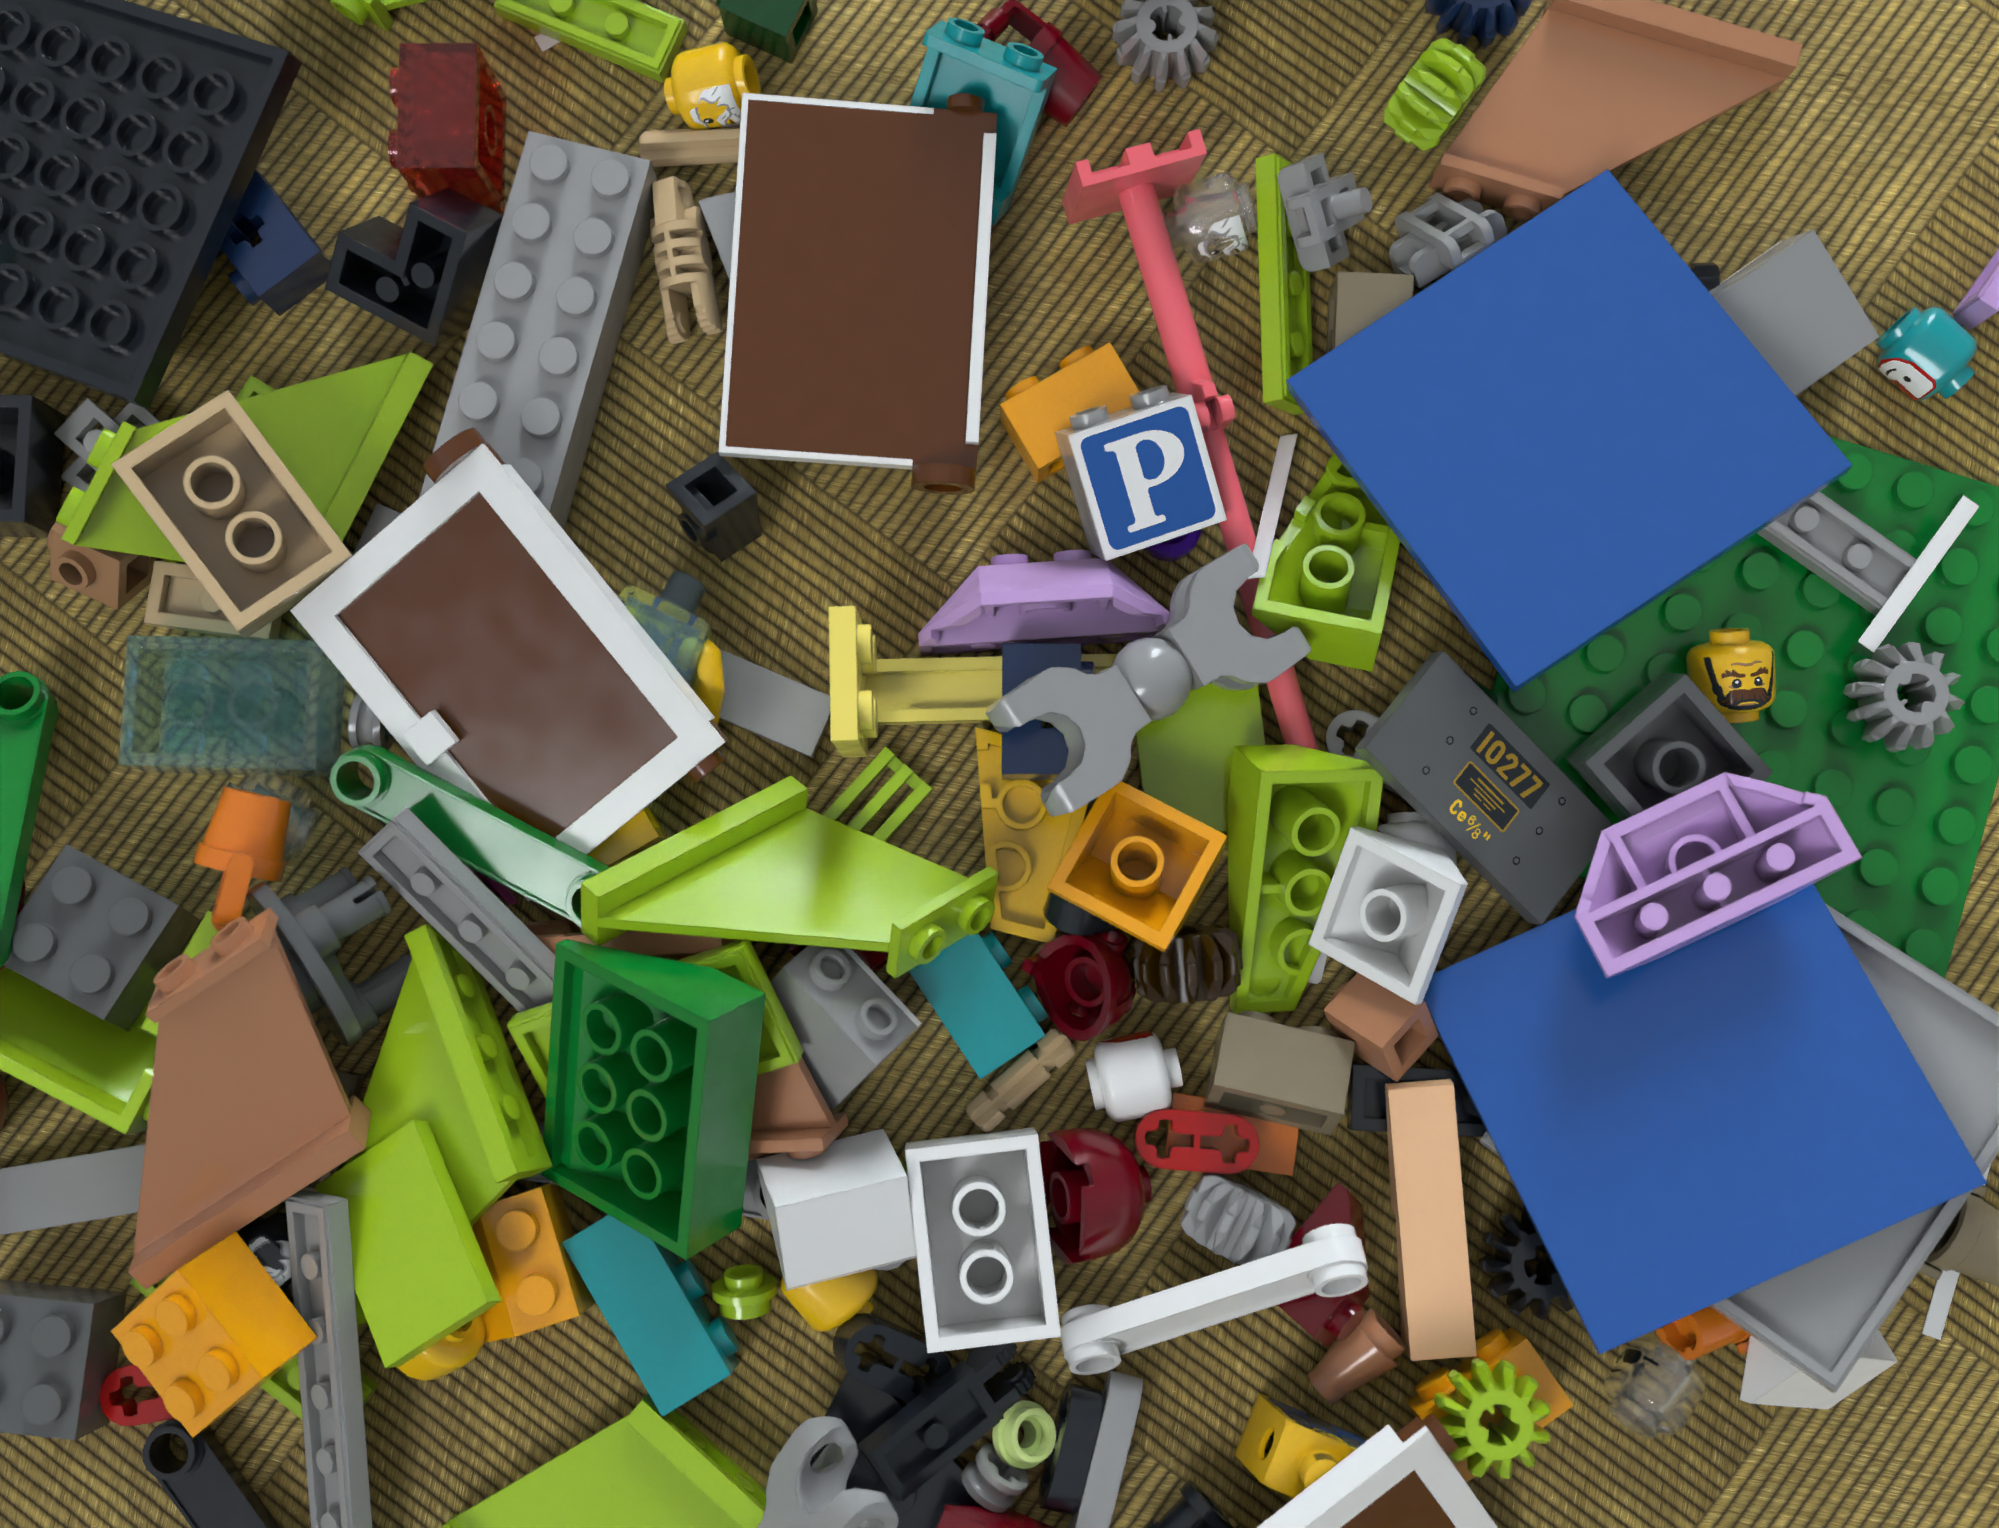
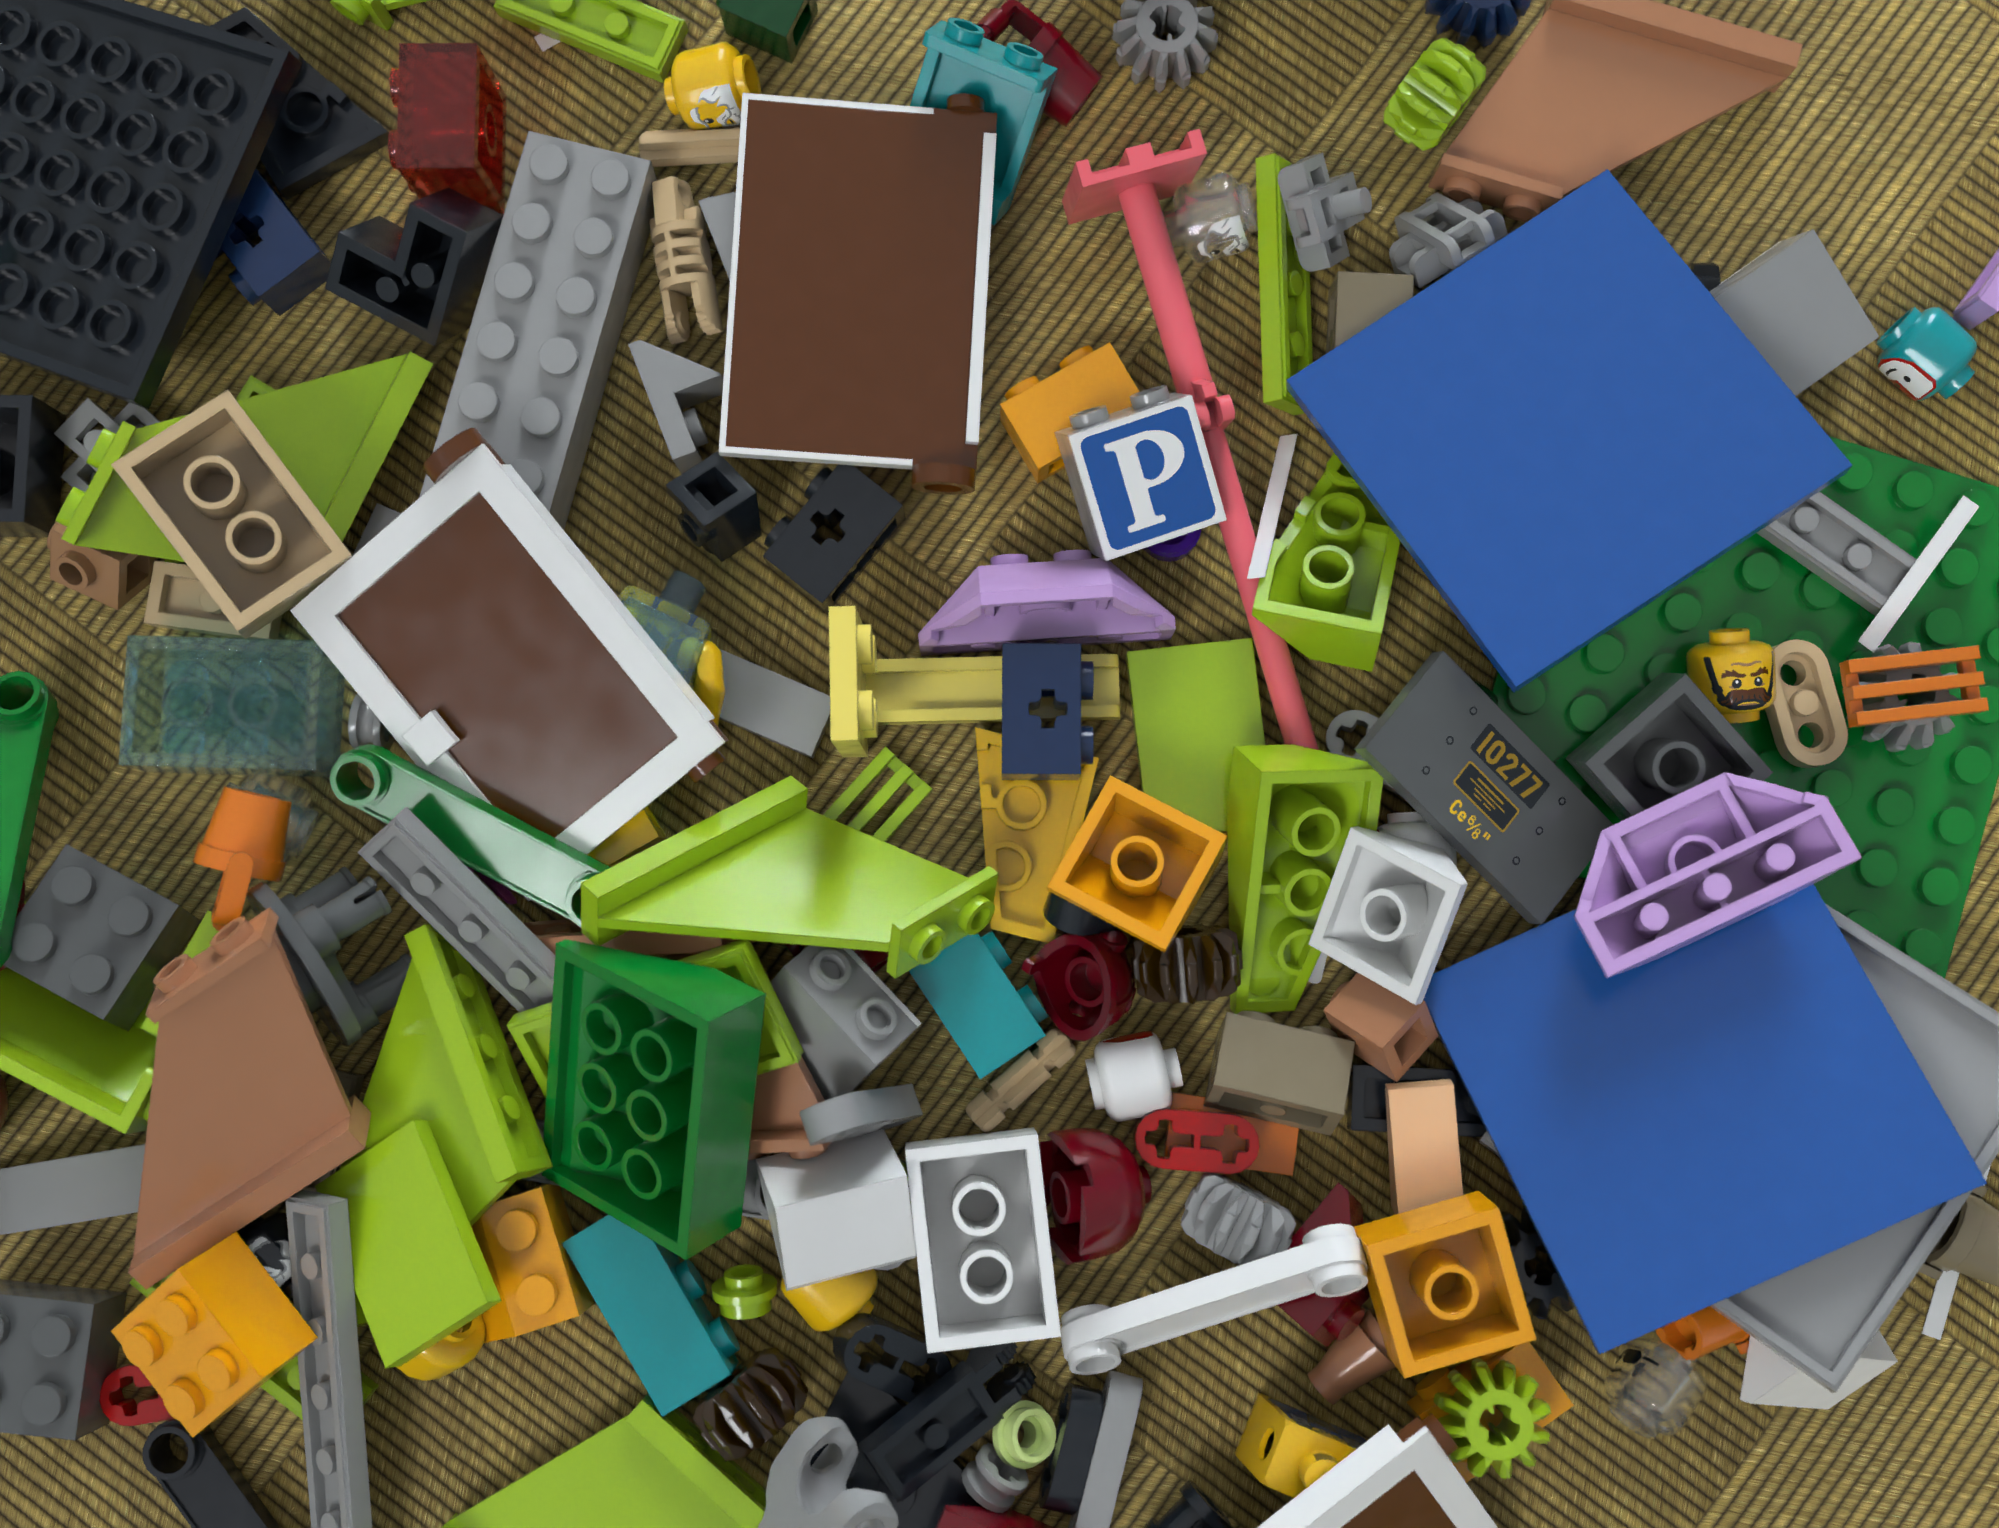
light grey piece [986,544,1311,817] -> none
none -> black wing [210,7,395,200]
none -> light grey slope [628,340,723,474]
none -> dark brown gear [693,1348,808,1461]
none -> black brick [763,464,906,614]
none -> light grey beam [799,1084,923,1146]
none -> light orange brick [1354,1190,1536,1378]
none -> tan plate [1765,639,1848,768]
none -> orange tile [1839,645,1989,728]

